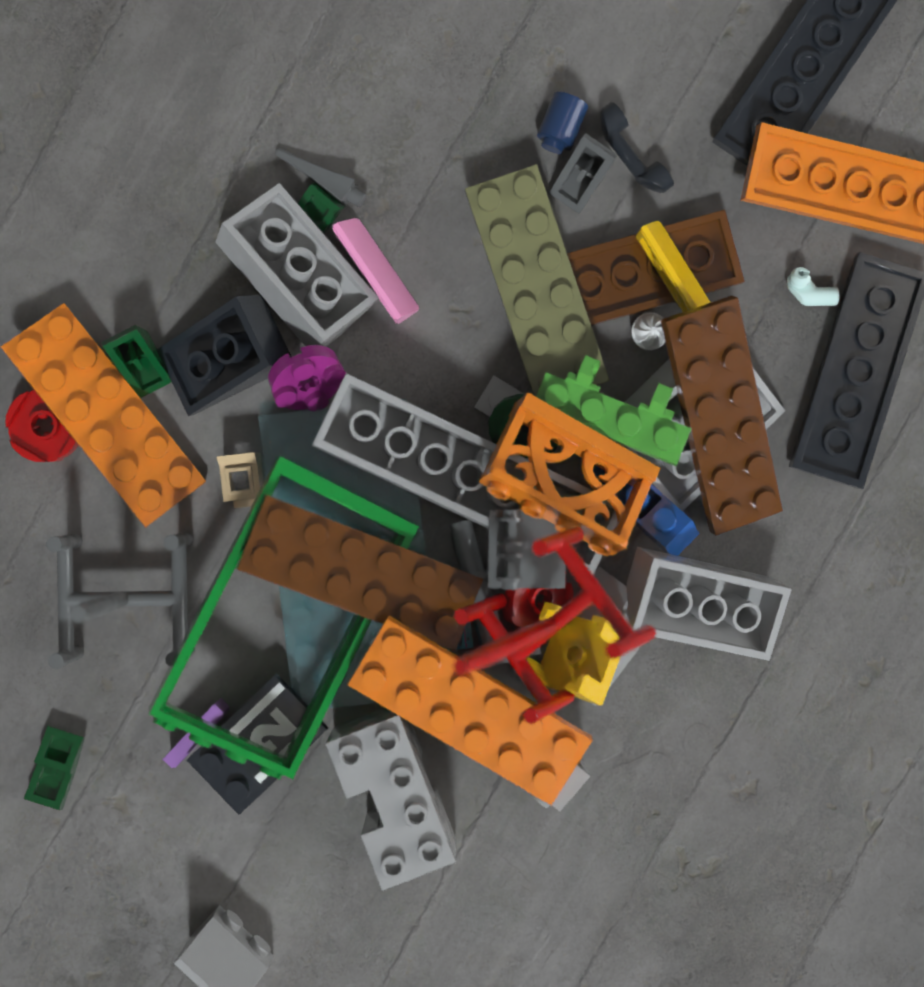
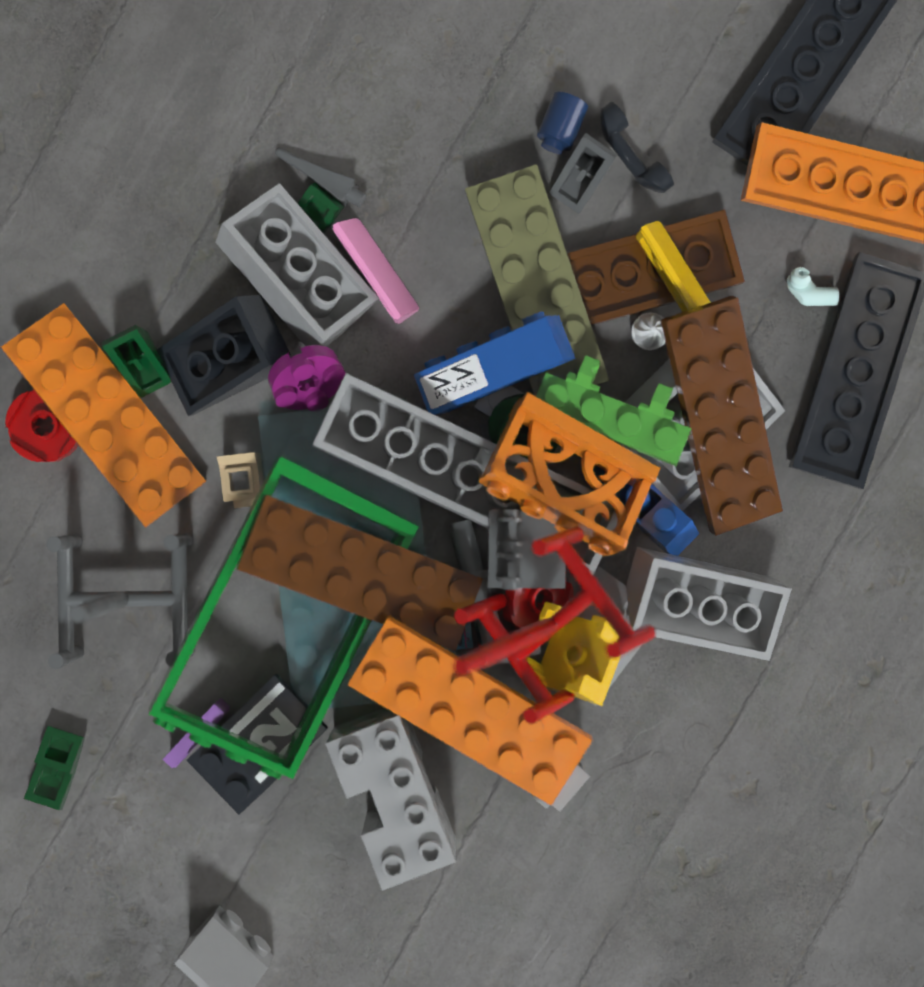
none -> blue brick [414,311,576,416]

